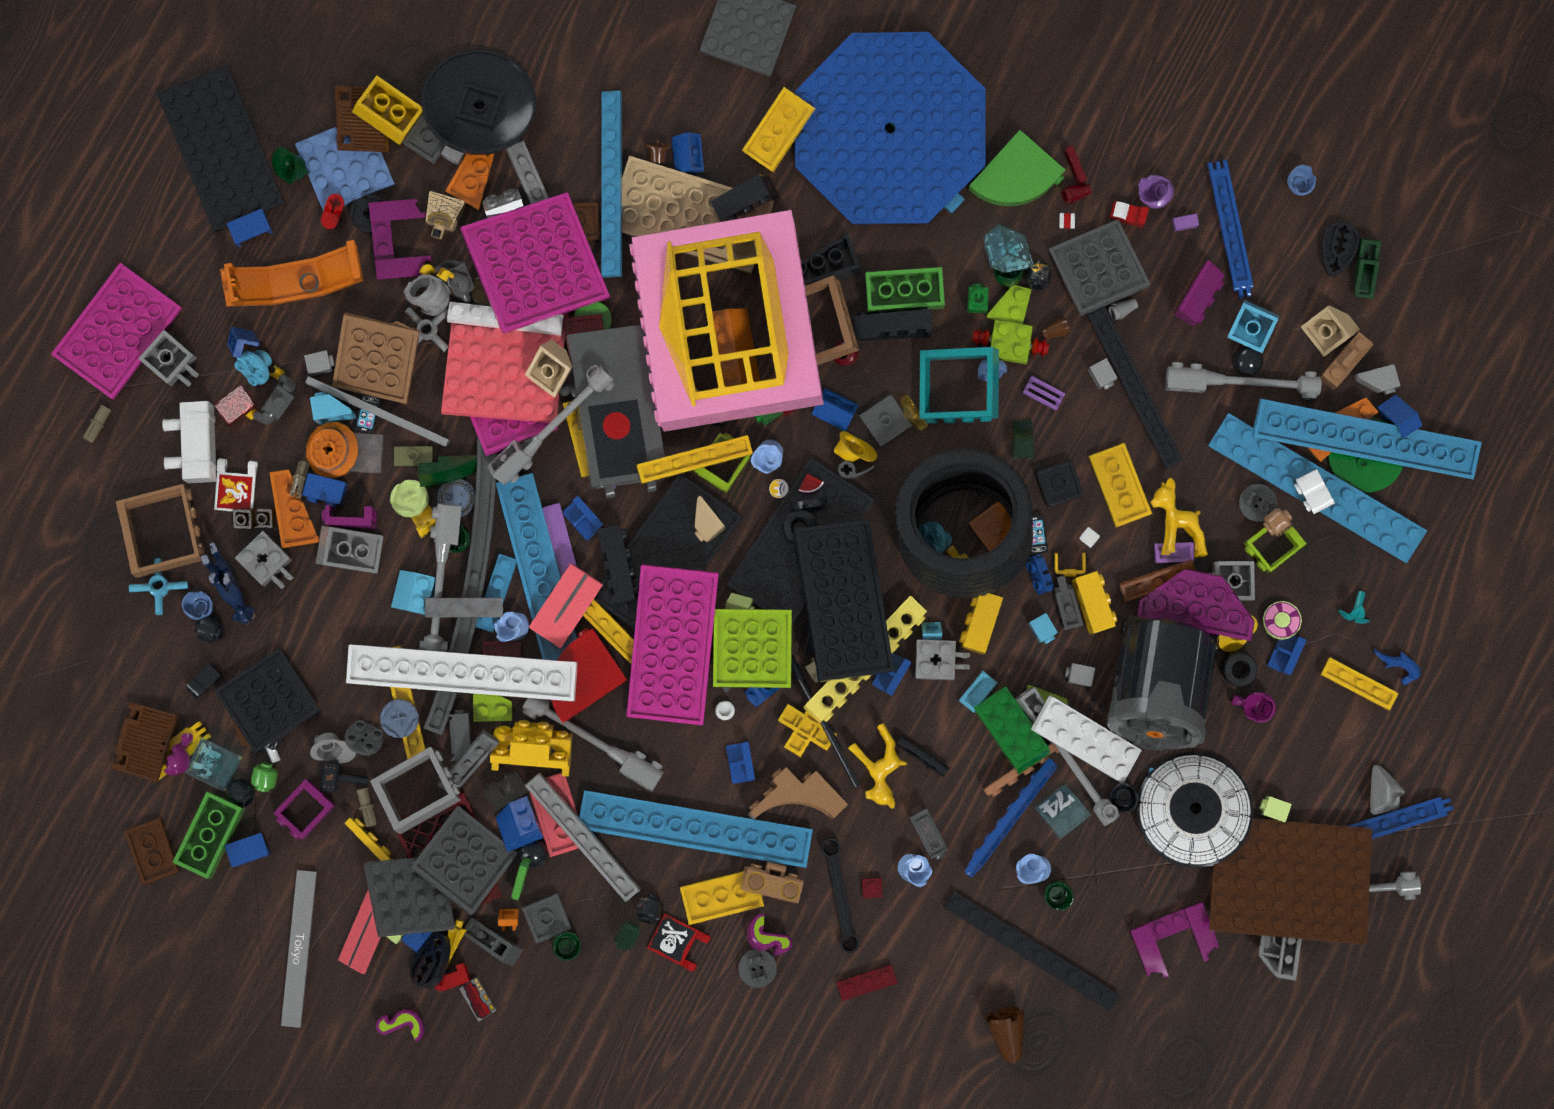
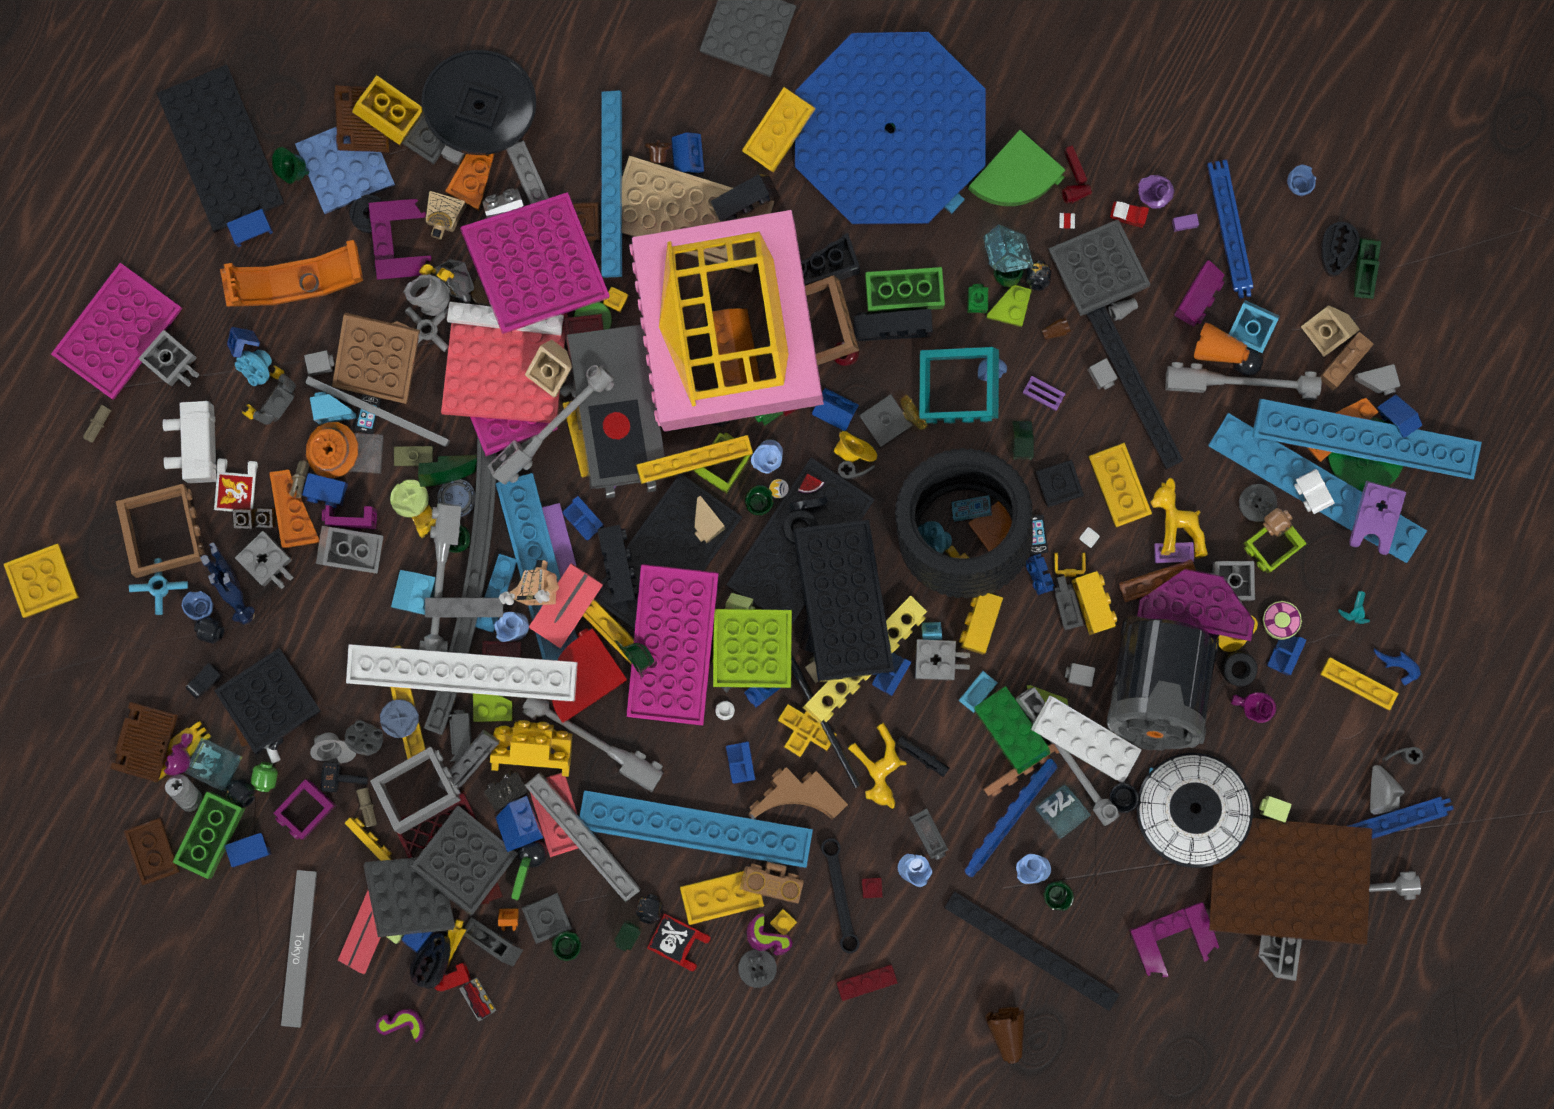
clear red piece [214,385,256,427] -> none
red piece [321,194,345,229] -> none
lime plate [972,320,1049,364] -> none
medium azure brick [1028,613,1058,644] -> none
none -> yellow plate [4,543,79,618]
none -> light grey piece [165,774,202,812]
none -> light nougat torso [499,560,559,606]
none -> yellow plate [603,286,629,312]
none -> dark green piece [615,640,654,678]
none -> dark green hair [744,485,774,516]
none -> yellow plate [770,909,797,935]
none -> medium azure tile [952,496,992,522]
none -> orange cone [1194,323,1250,364]
none -> medium lavender brick [1349,481,1406,555]
none -> dark grey panel [1382,747,1423,764]

